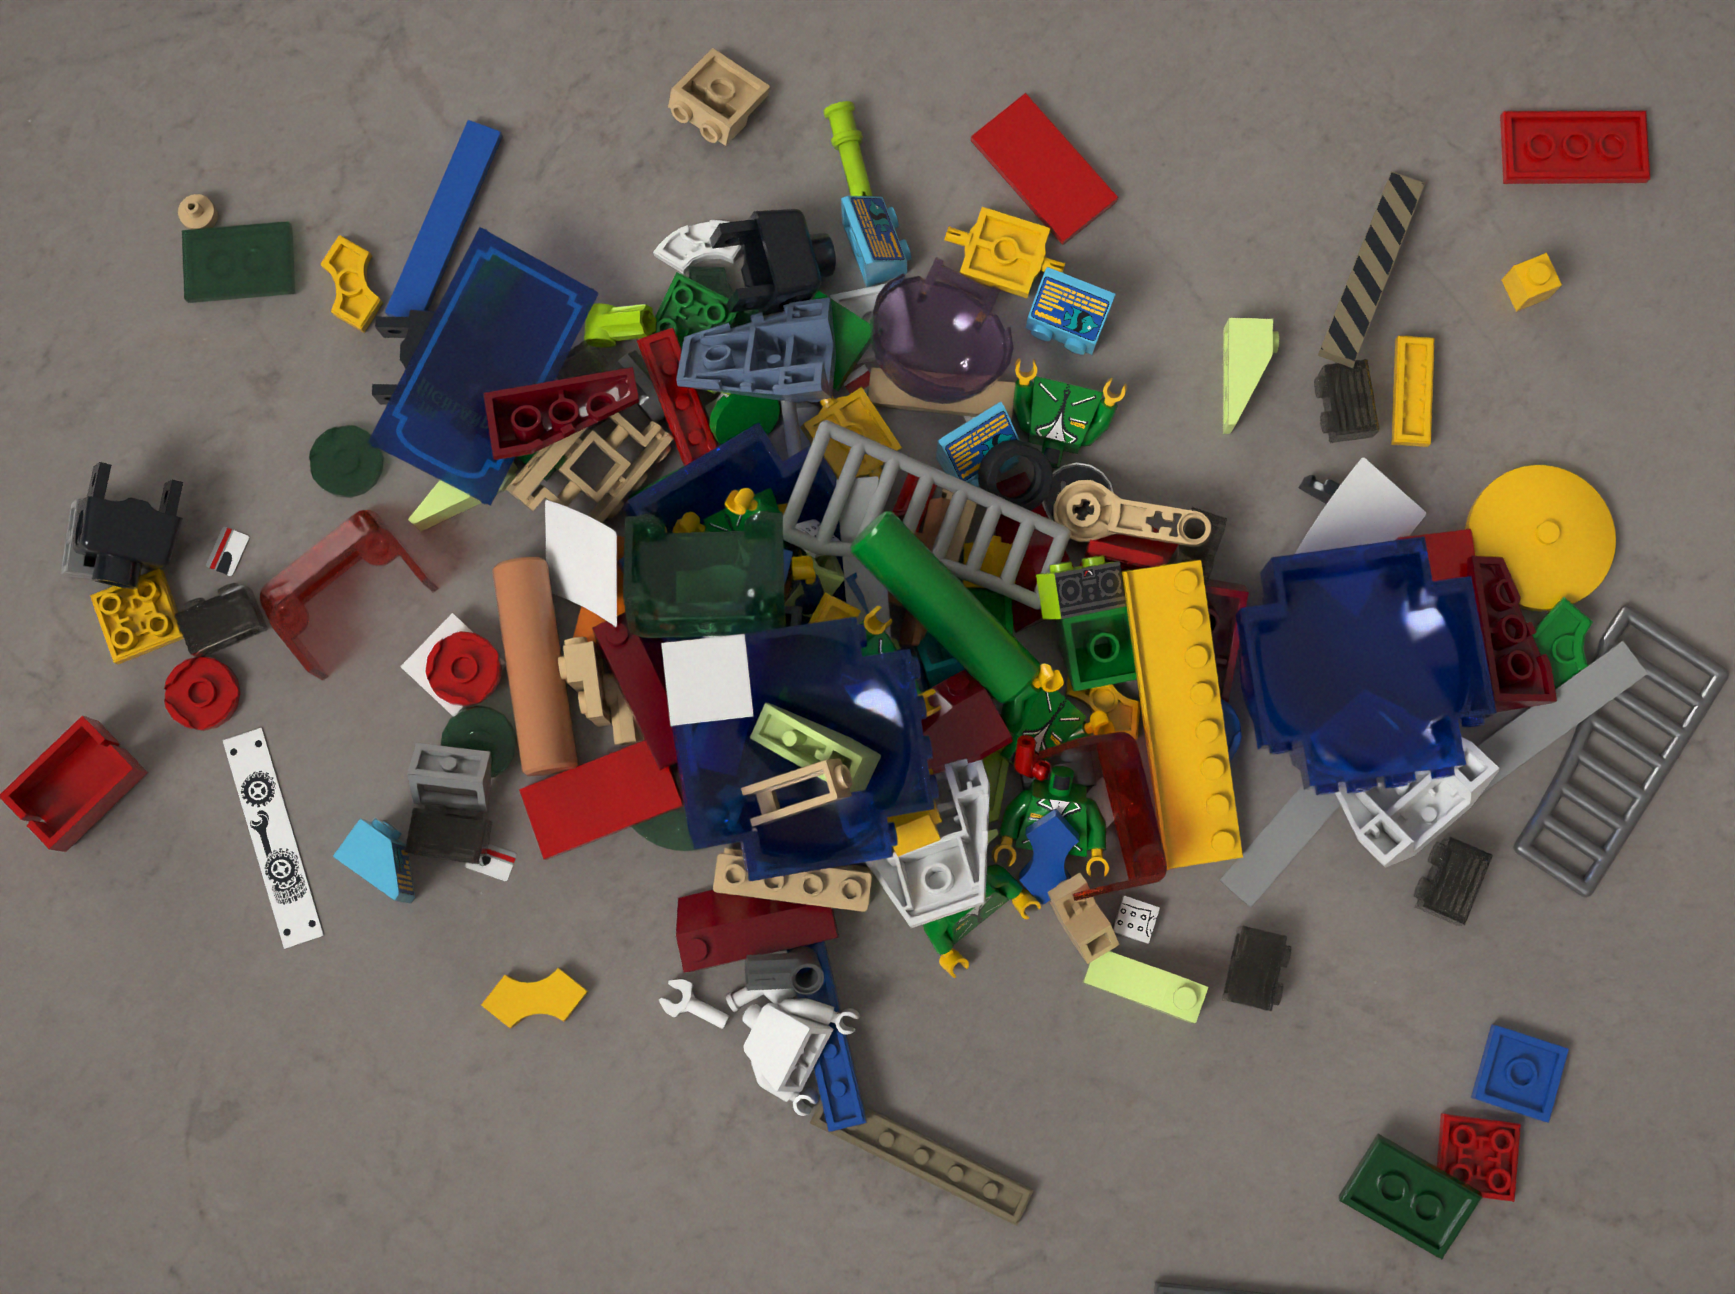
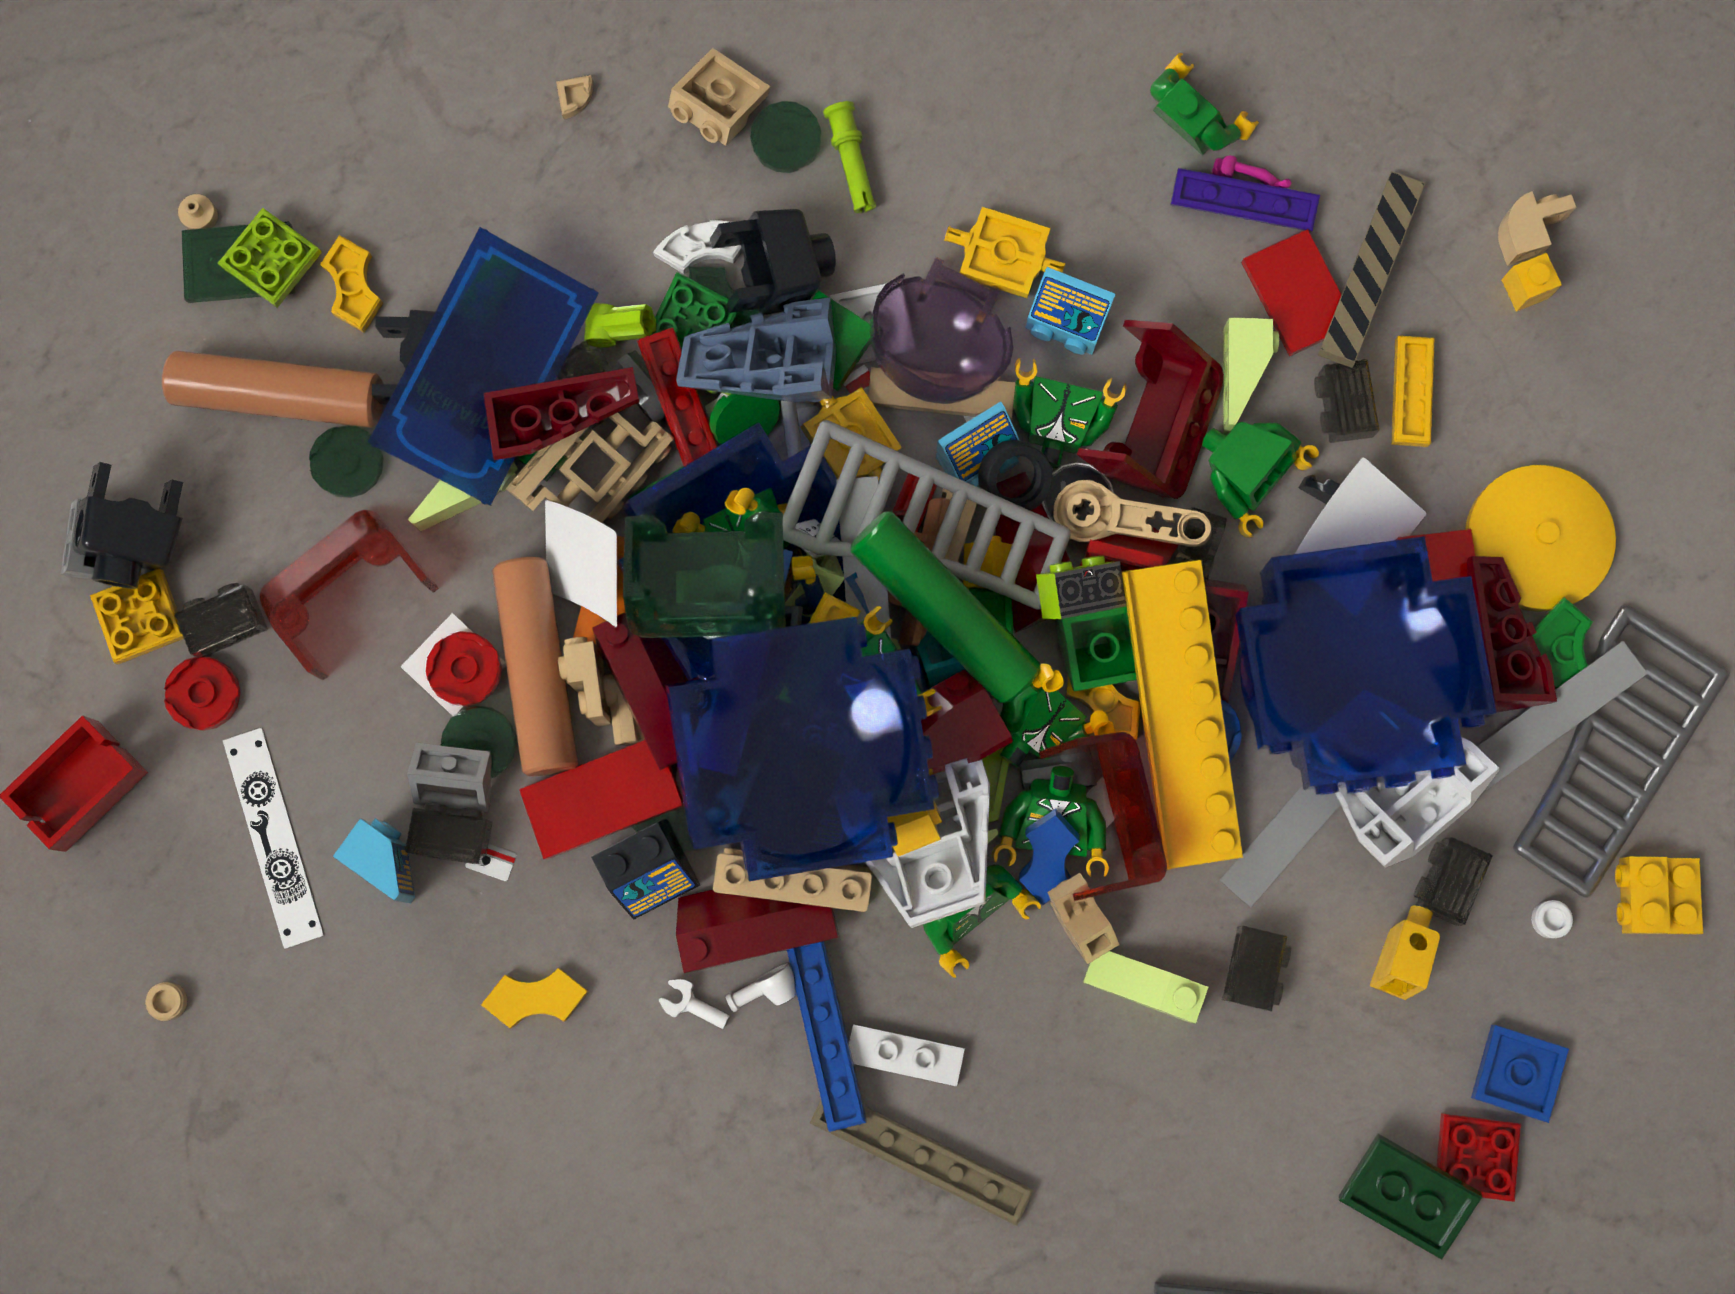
sticker [206,527,249,576] -> none
blue tile [385,120,503,317] -> none
white tile [661,634,753,726] -> none
tan window [741,758,852,827] -> none
white torso [743,998,860,1116] -> none
dark grey piece [745,946,824,995] -> none
yellowish green slope [750,703,881,792] -> none
slope [841,196,912,287] -> none
red tile [971,93,1118,245] -> none
red arm [1014,735,1051,781] -> none
white tile [1113,896,1160,944] -> none
red tile [1500,111,1650,184] -> none
none -> tan tile [145,982,187,1021]
none -> nougat cylinder [162,351,383,428]
none -> lime tile [218,208,322,308]
none -> tan tile [556,75,593,119]
none -> black slope [591,818,700,920]
none -> clear green tile [750,101,821,173]
none -> white plate [849,1024,965,1086]
none -> dark red windscreen [1077,320,1224,499]
none -> green torso [1150,53,1259,155]
none -> dark purple tile [1170,168,1320,232]
none -> green torso [1202,422,1319,538]
none -> dark pink piece [1212,155,1291,188]
none -> red tile [1241,229,1341,357]
none -> yellow torso [1370,905,1440,1000]
none -> tan brick [1498,191,1576,266]
none -> white tile [1531,900,1573,939]
none -> yellow plate [1615,856,1703,934]

